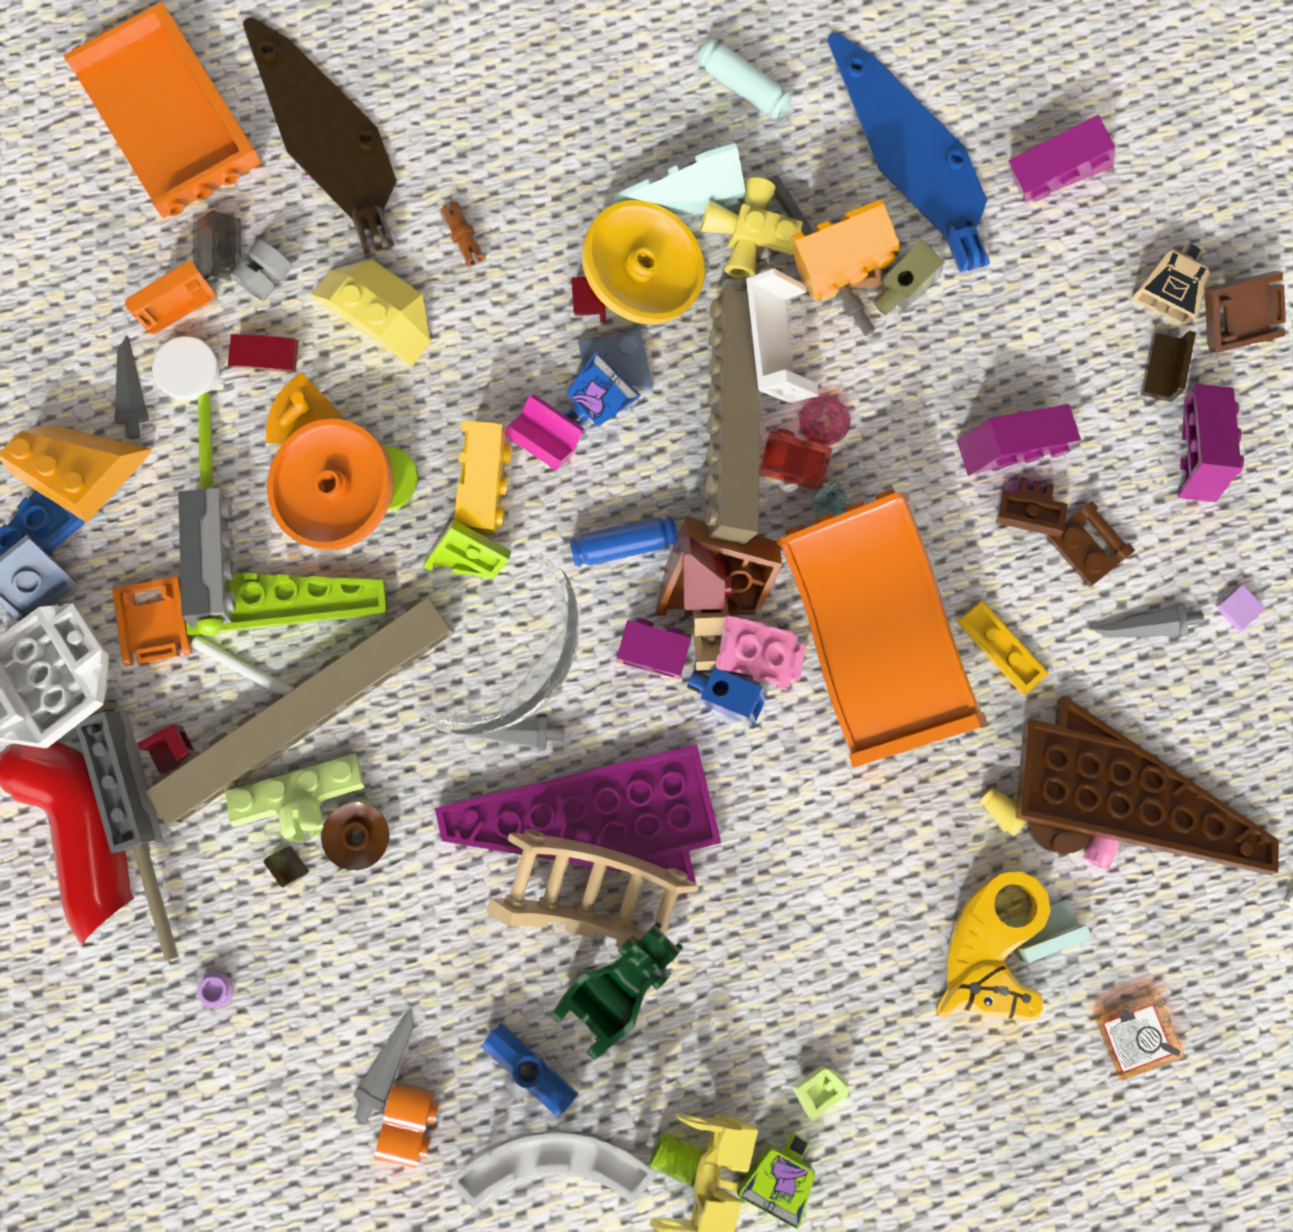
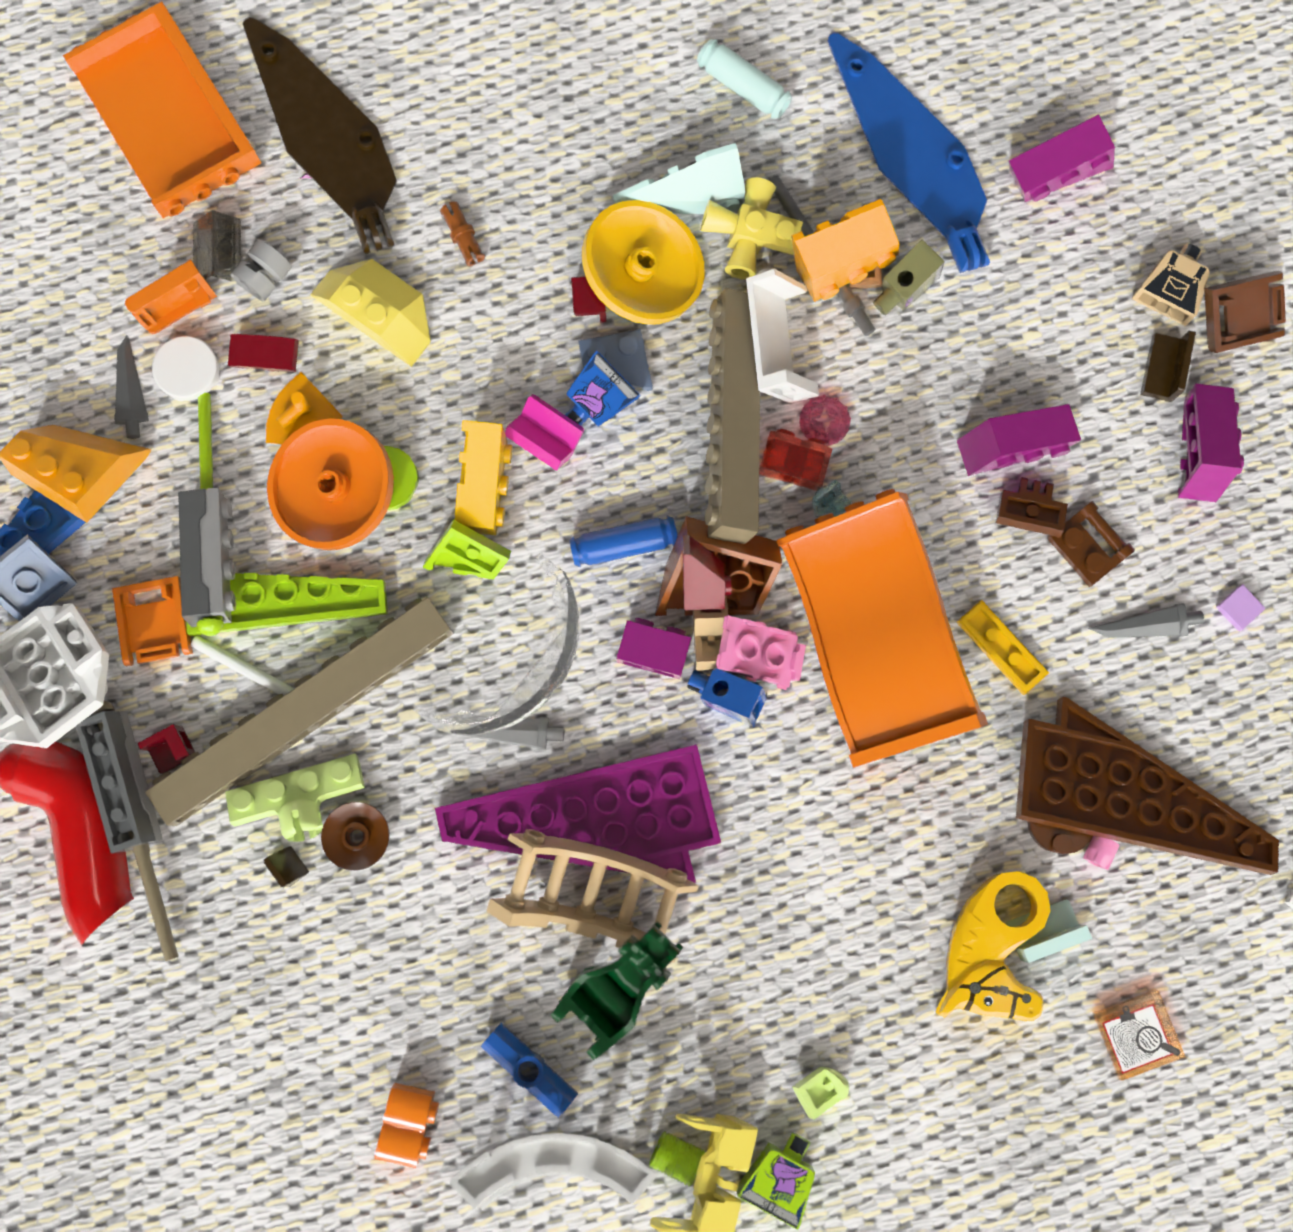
lavender plate [197,972,233,1008] -> none
light grey bar [353,1008,413,1123] -> none
light yellow cone [980,787,1027,836] -> none

